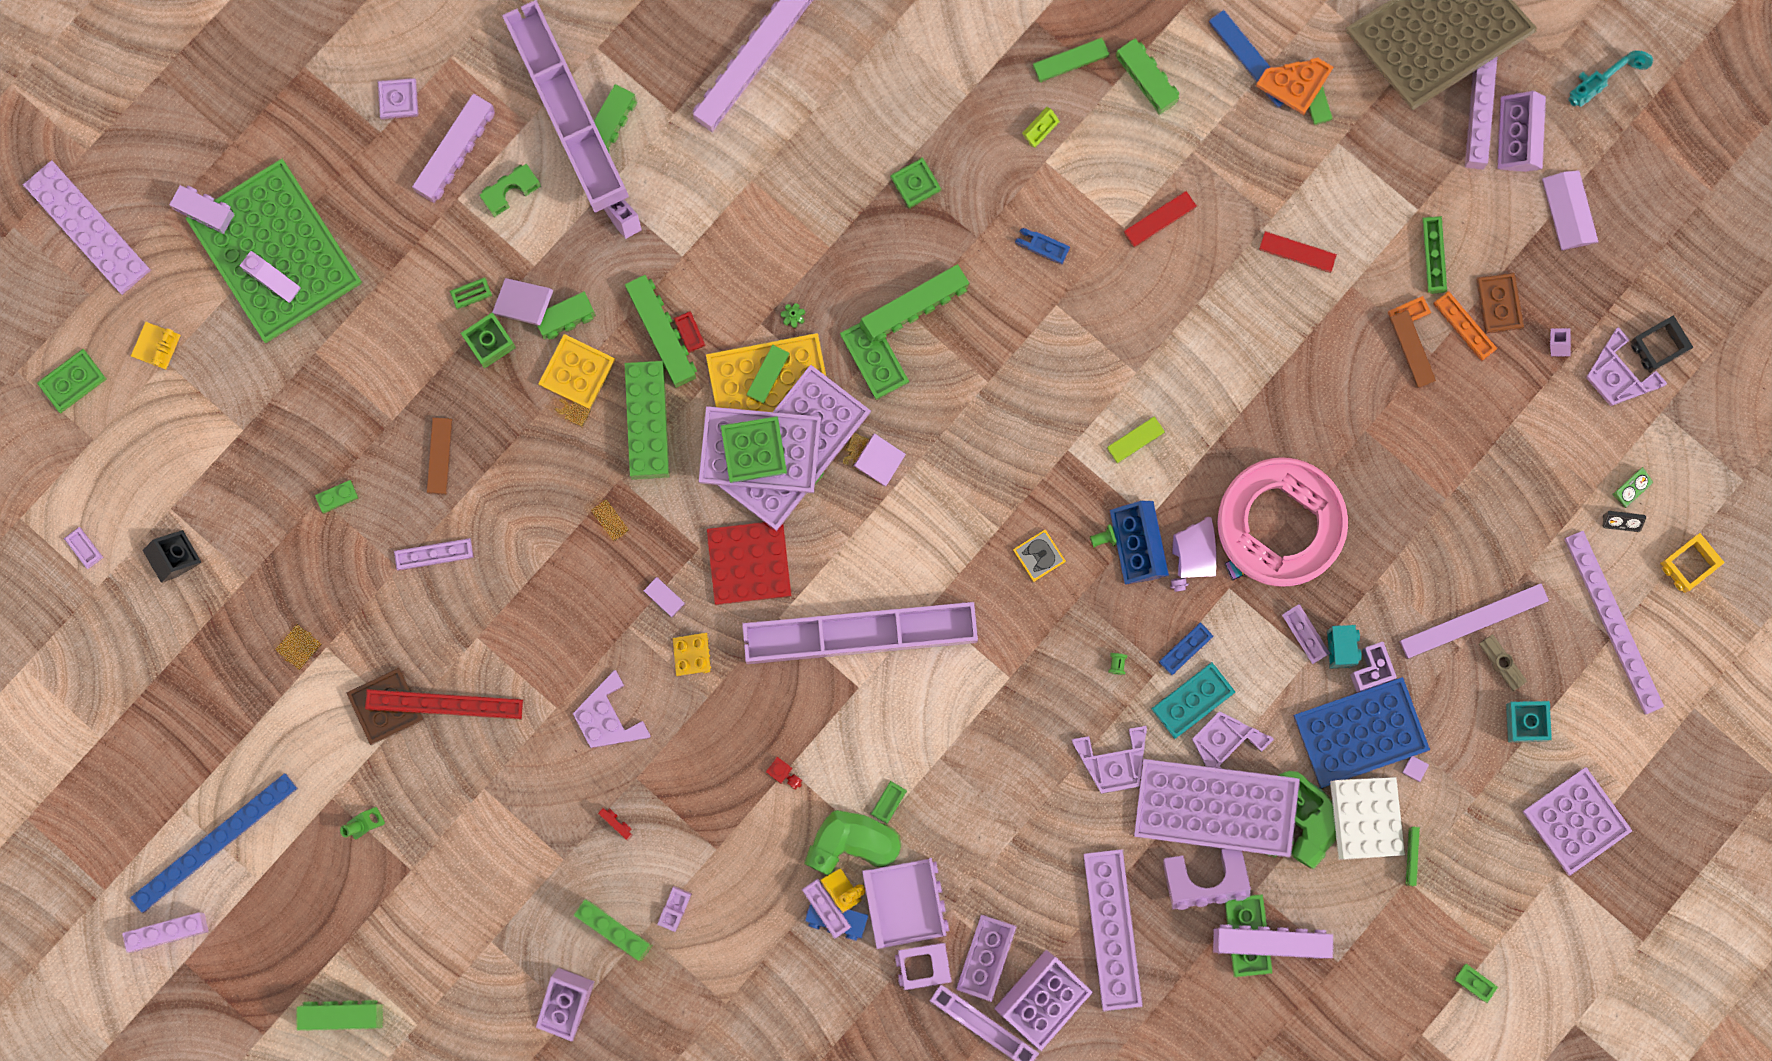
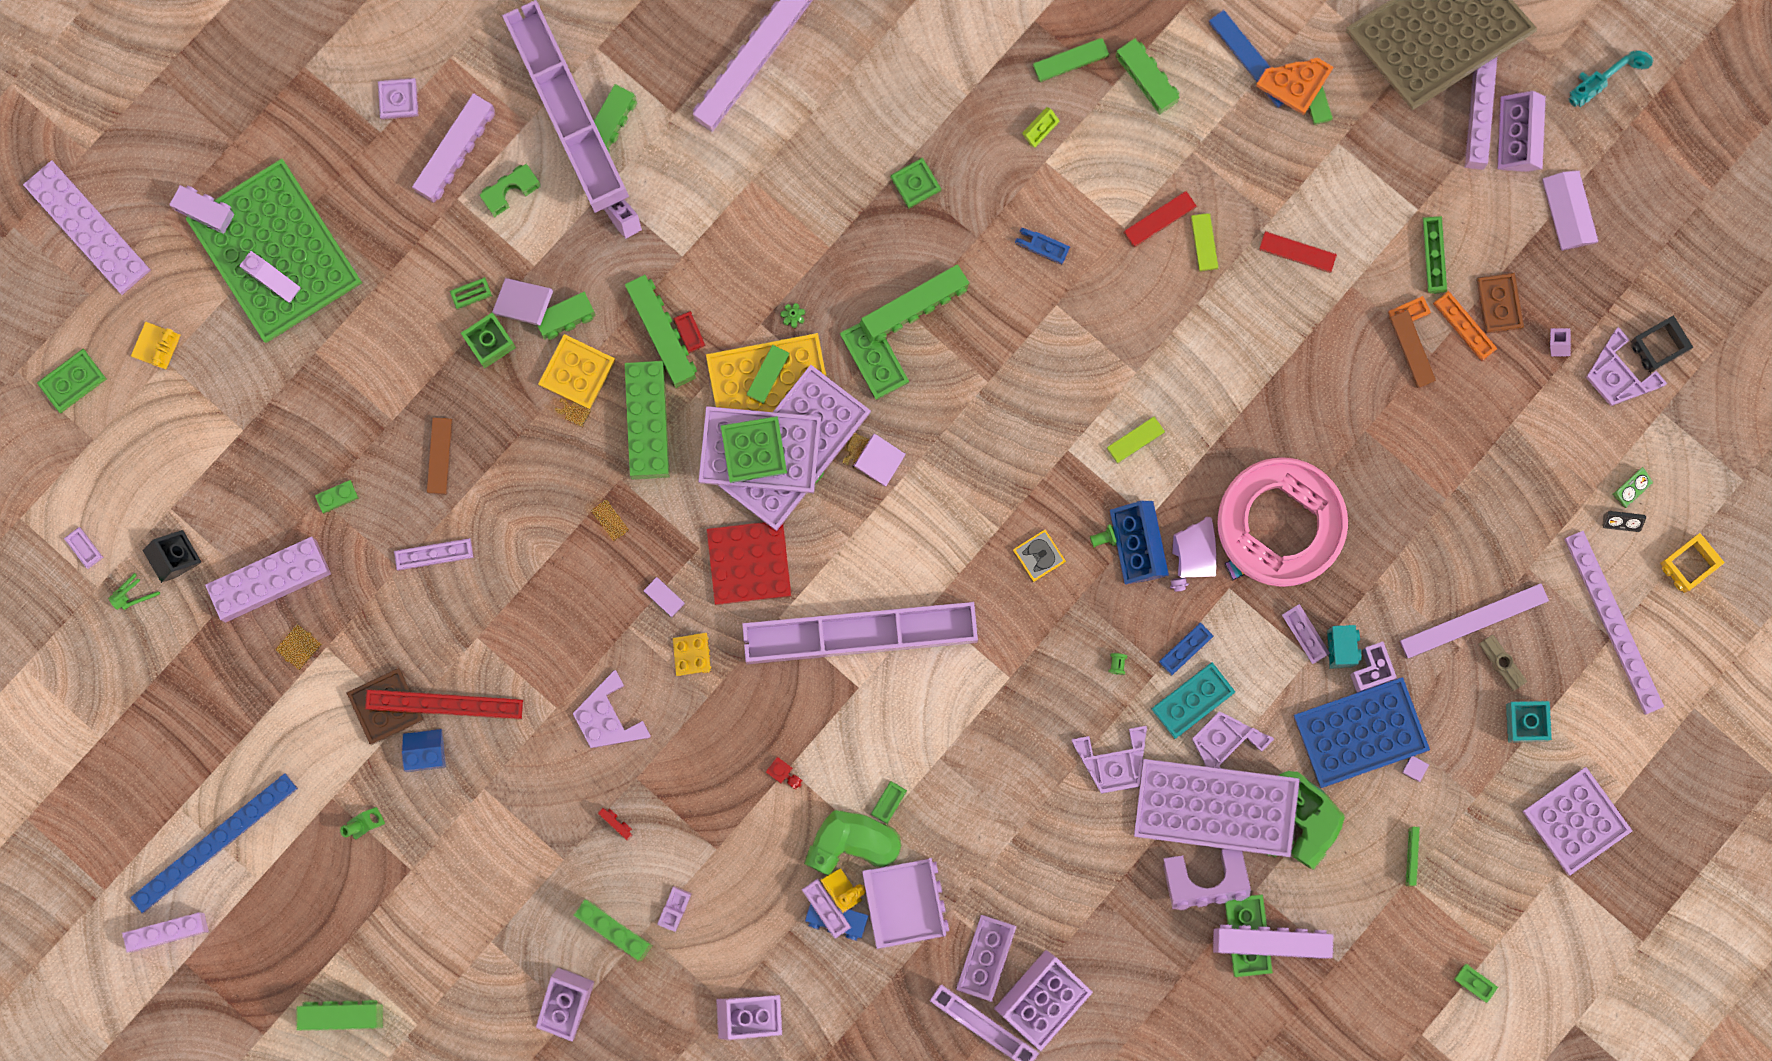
lavender window [895,943,951,990] -> none
lavender plate [1083,849,1142,1011] -> none
white plate [1330,777,1405,860] -> none
none -> bright green plant [108,573,160,610]
none -> lavender brick [205,537,331,623]
none -> blue slope [402,729,446,772]
none -> lavender slope [717,995,782,1040]
none -> lime tile [1191,213,1218,272]

